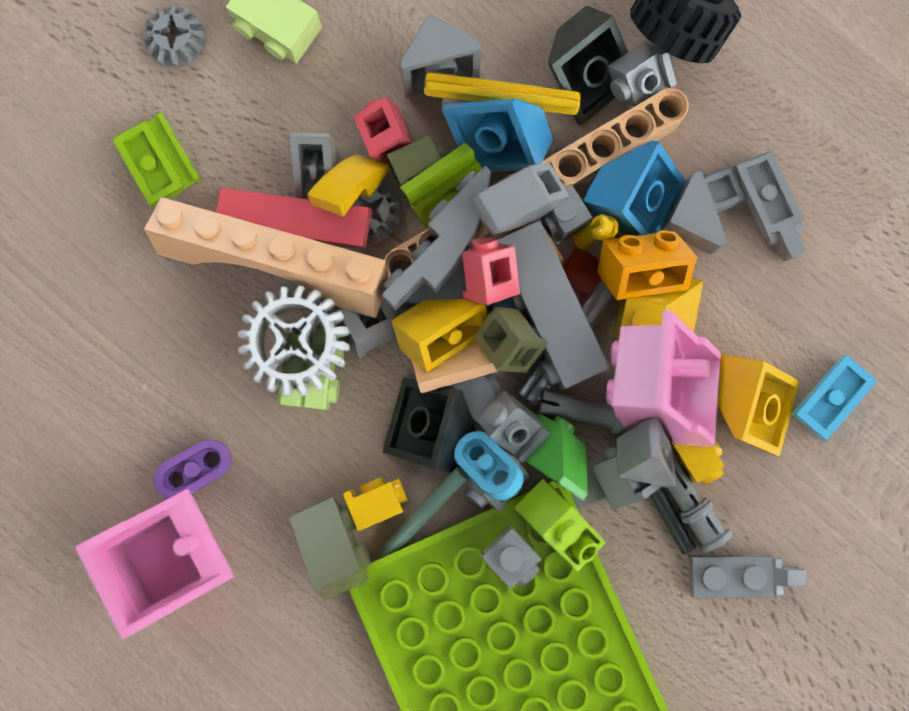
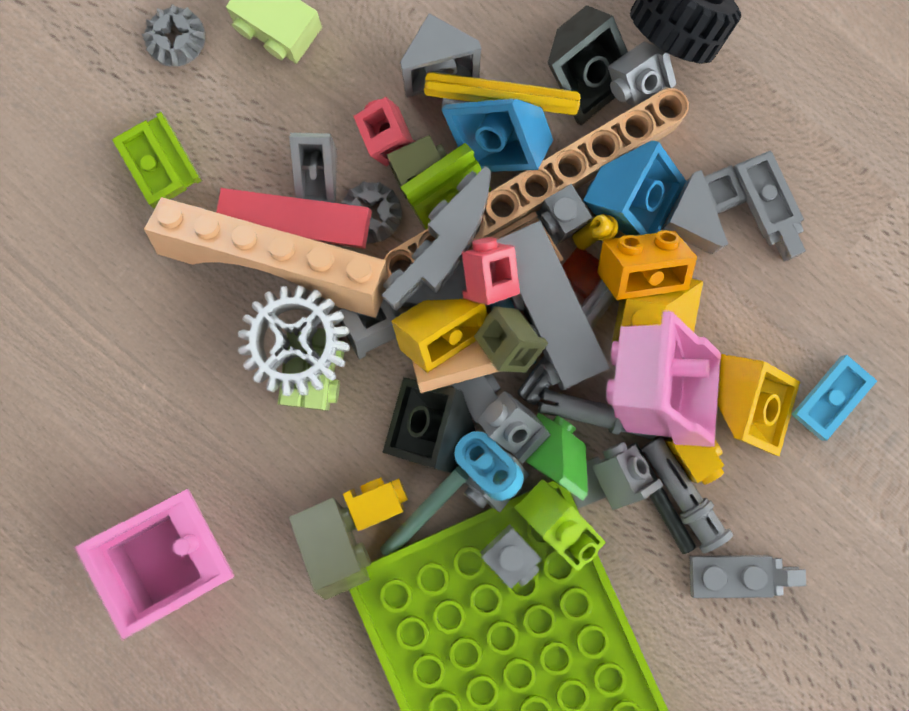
medium lavender plate [154,440,232,499] -> none
yellow slope [307,154,390,217] -> none
light grey slope [472,162,570,235] -> none
light grey slope [617,417,676,487] -> none

